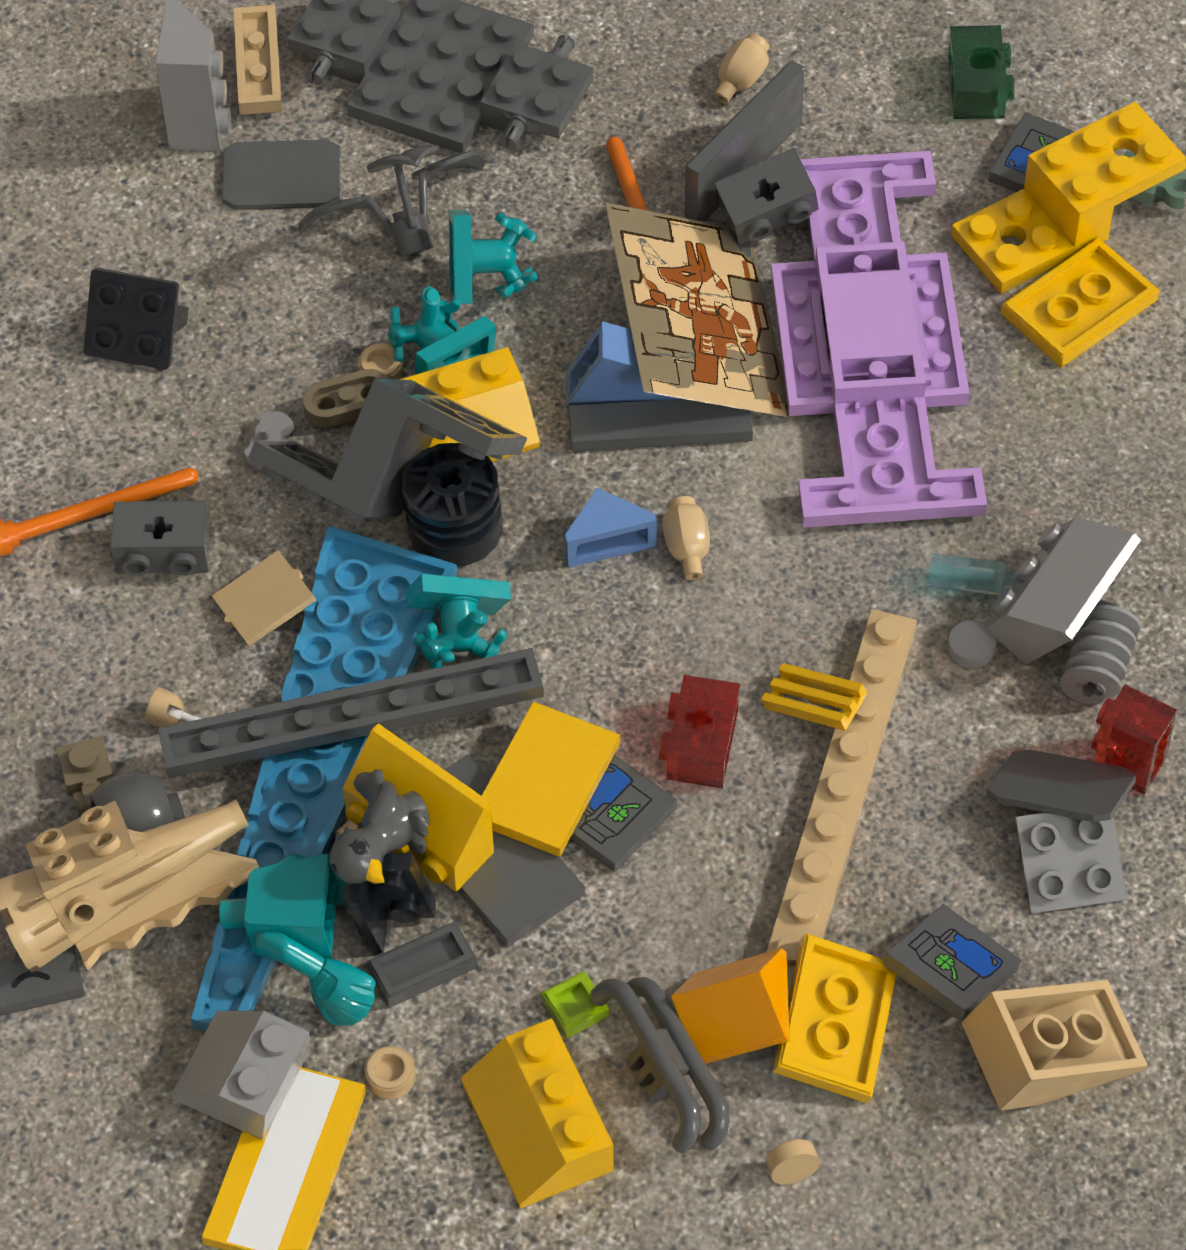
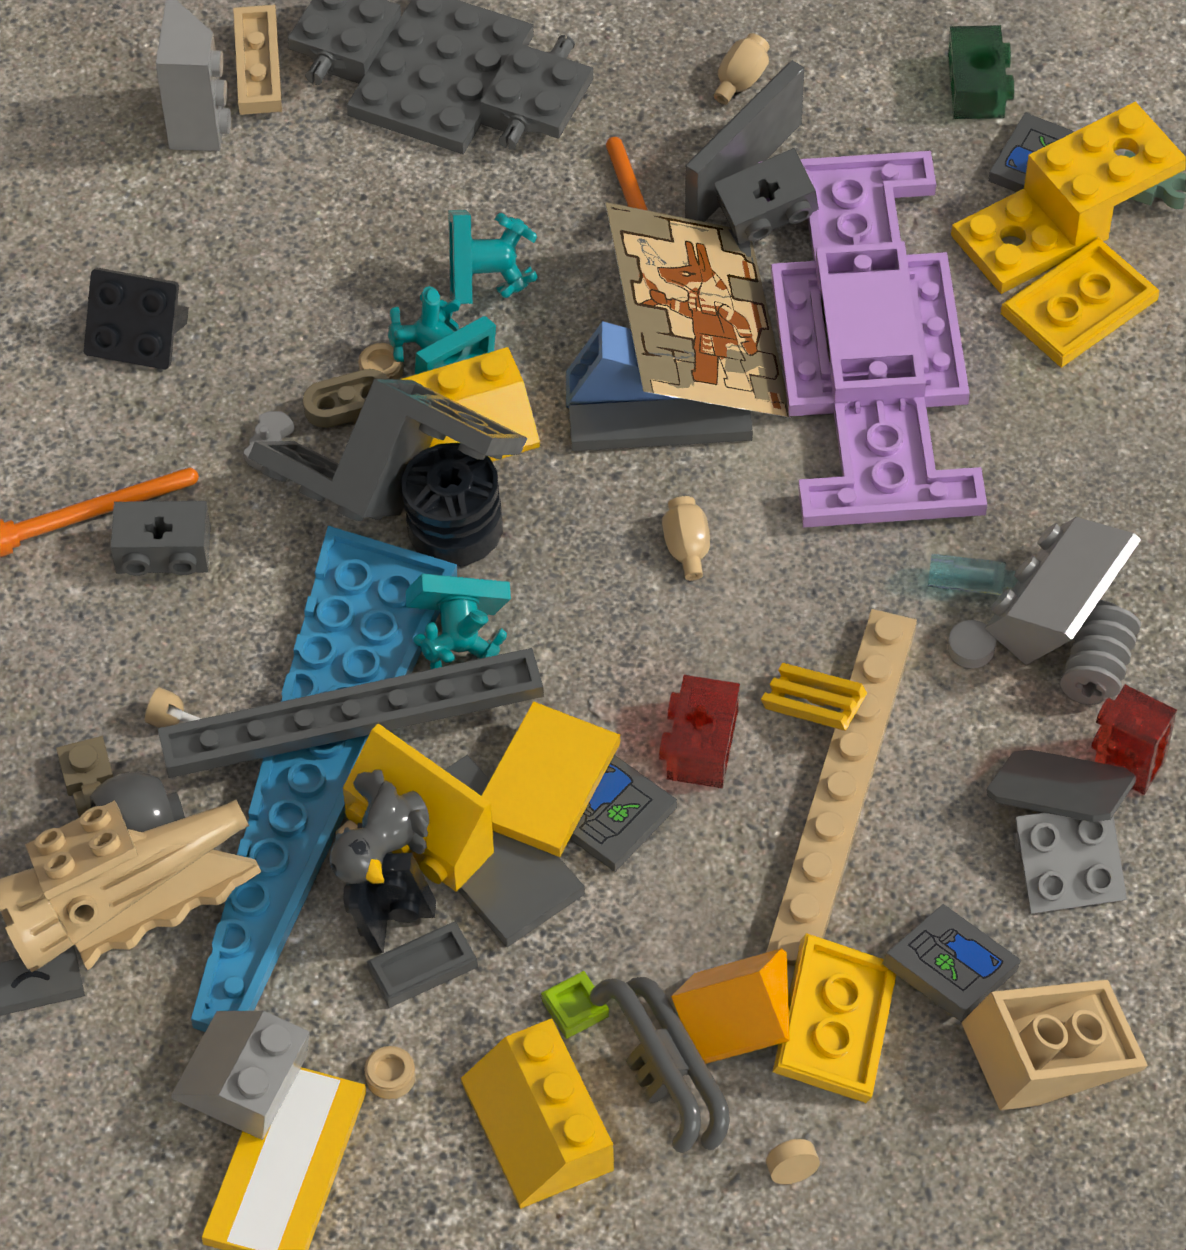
tan piece [212,550,317,647] -> none
teal torso [219,854,376,1026] -> none
dark grey piece [222,140,340,210] -> none
dark grey plant [298,145,484,258] -> none
medium blue slope [565,488,657,568] -> none

